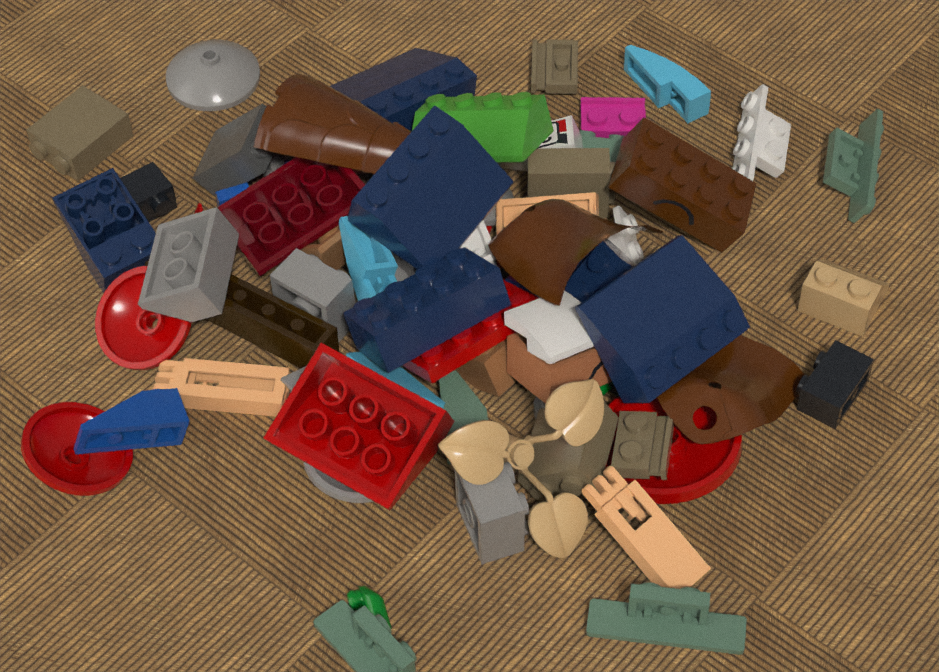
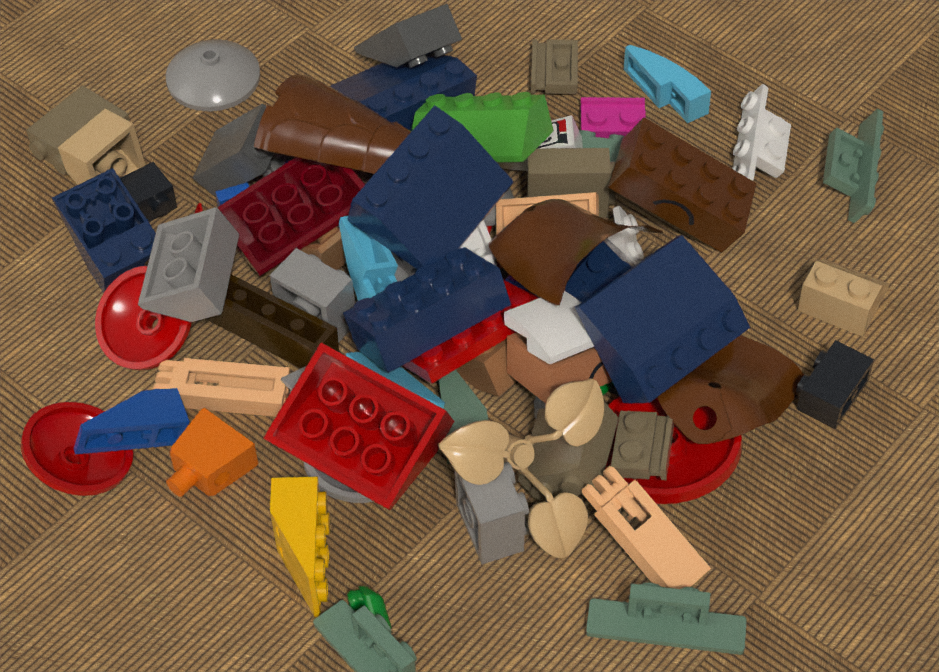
none -> tan slope [58,109,145,185]
none -> orange torso [166,408,258,497]
none -> yellow slope [270,477,330,617]
none -> dark grey slope [354,4,462,68]

